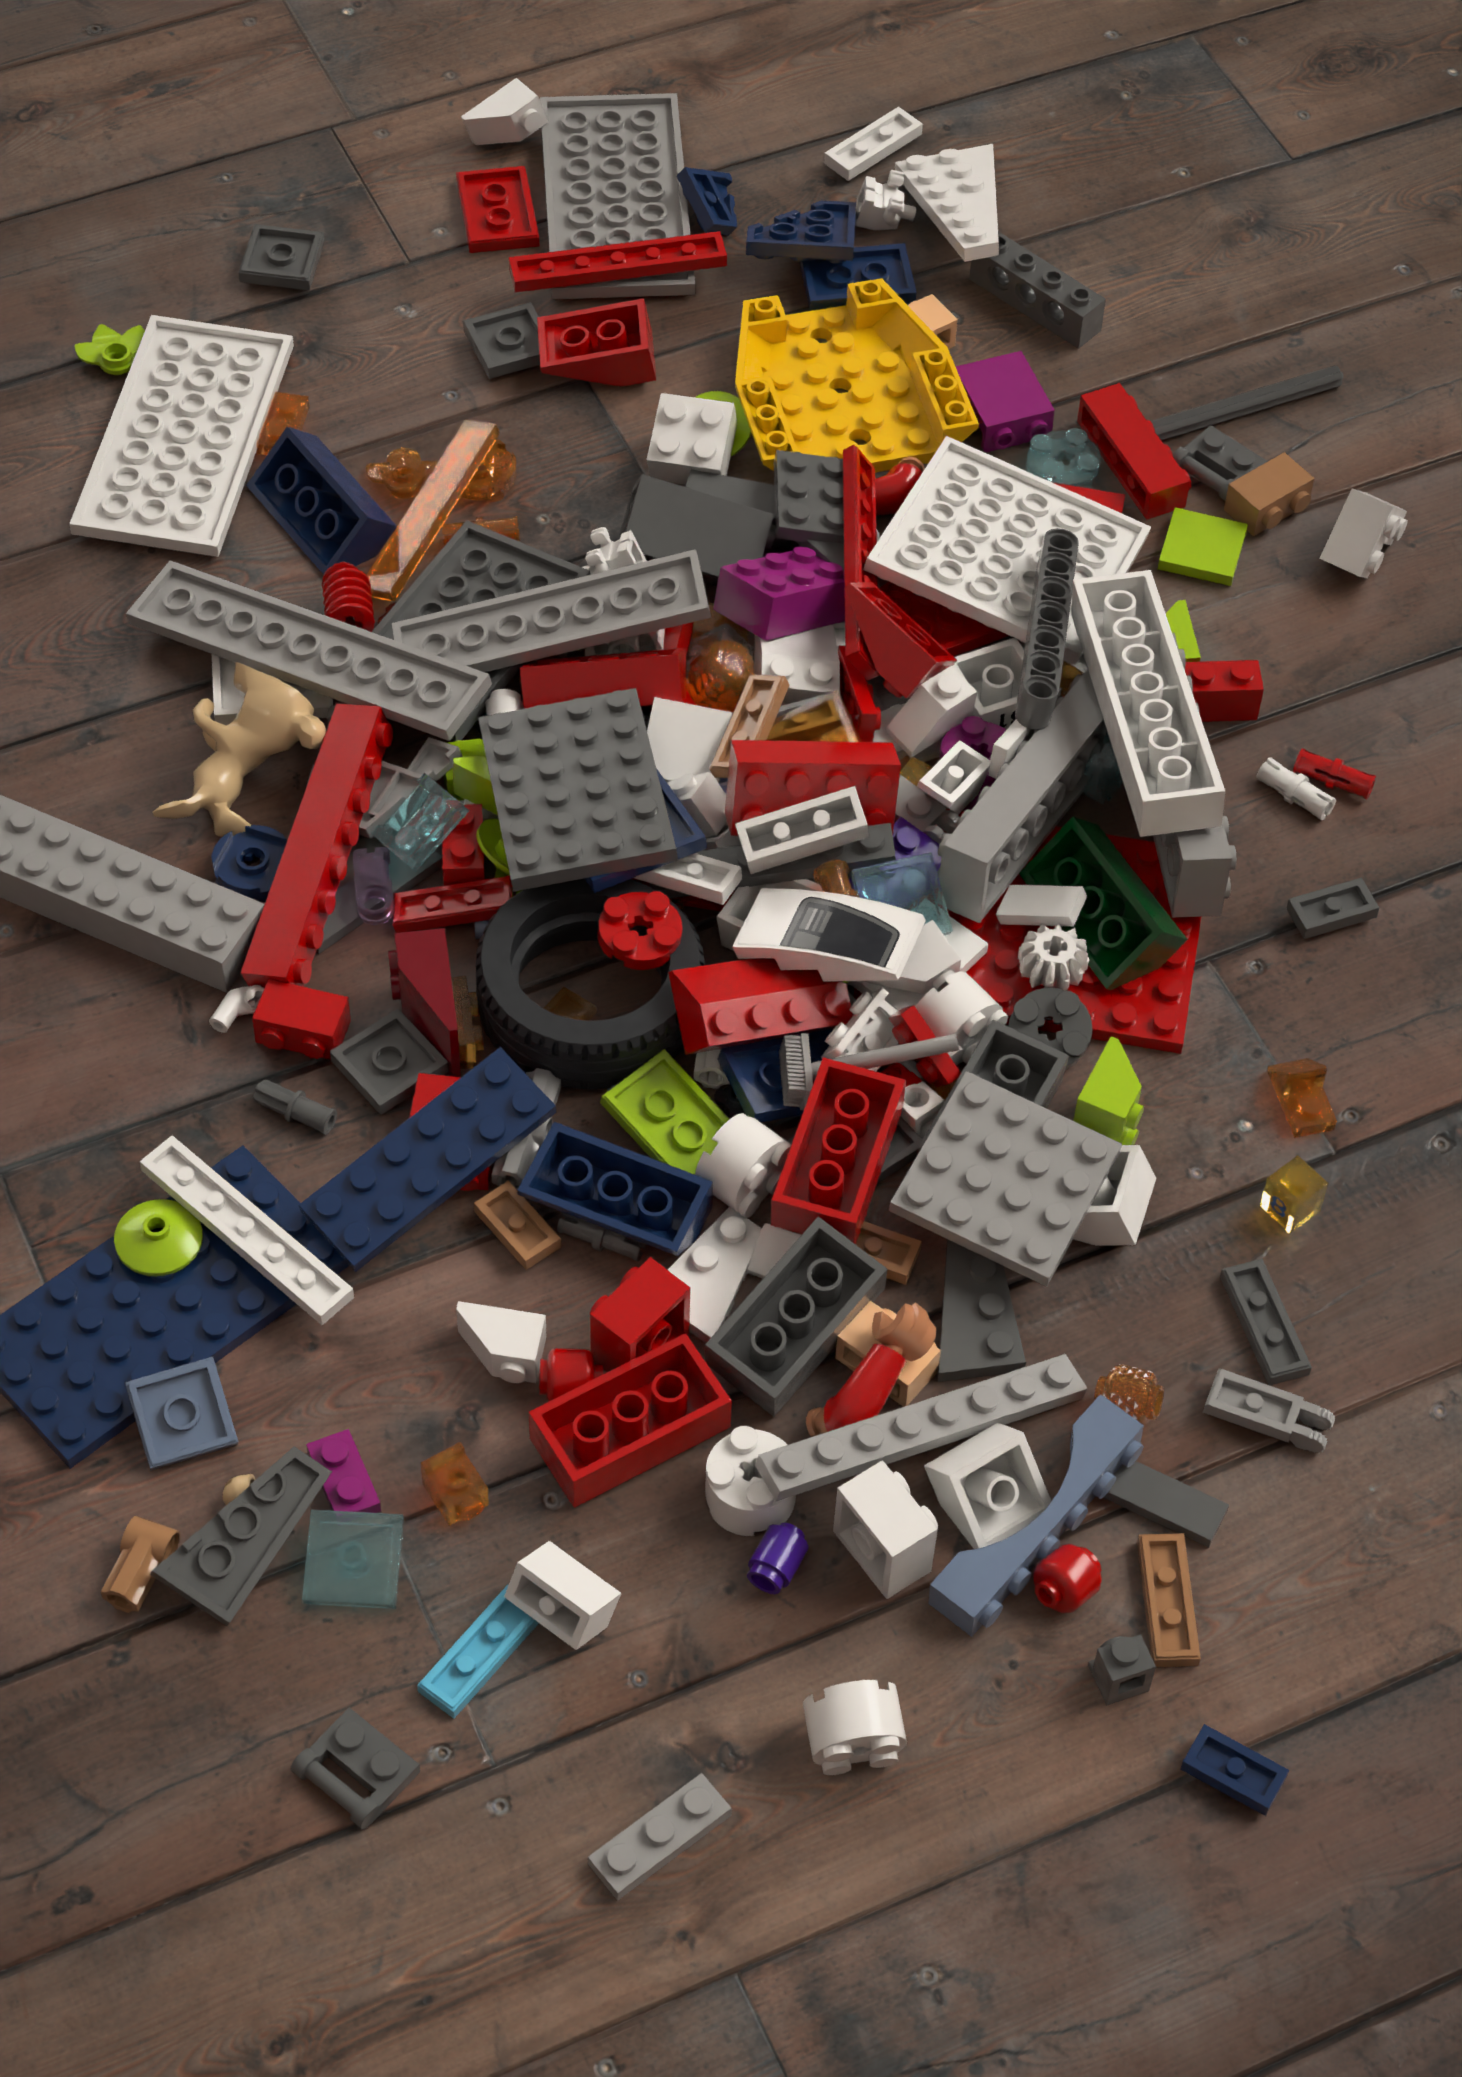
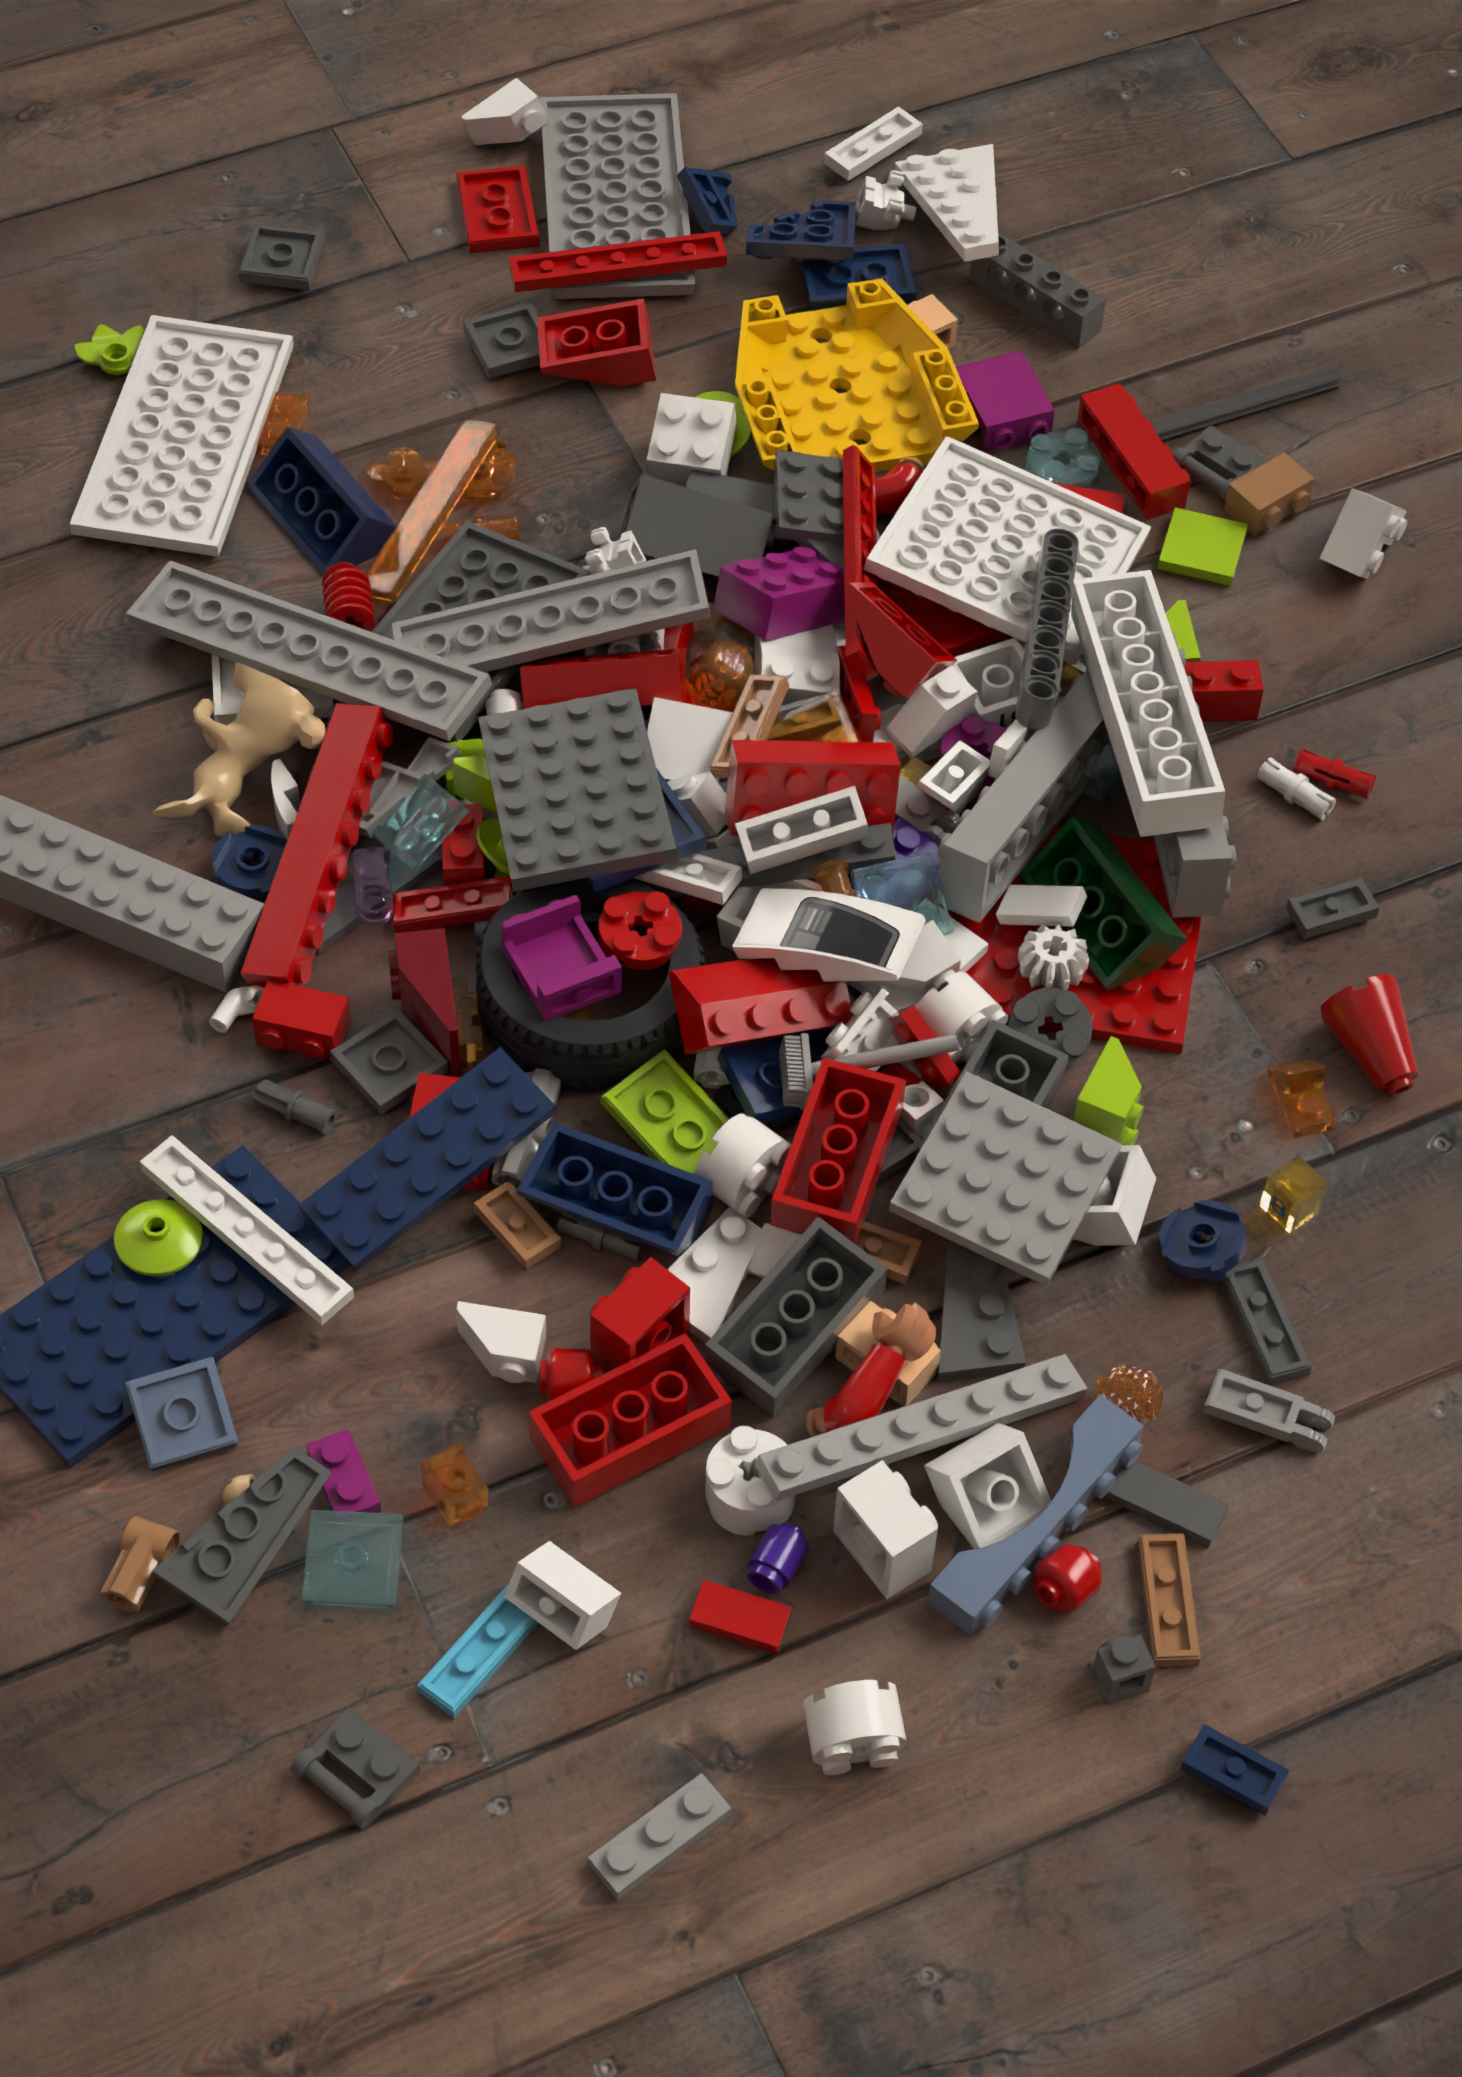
none -> white slope [271,759,300,840]
none -> magenta panel [501,895,622,1022]
none -> red tile [689,1580,792,1654]
none -> dark blue plate [1159,1200,1248,1282]
none -> red cone [1319,974,1418,1096]

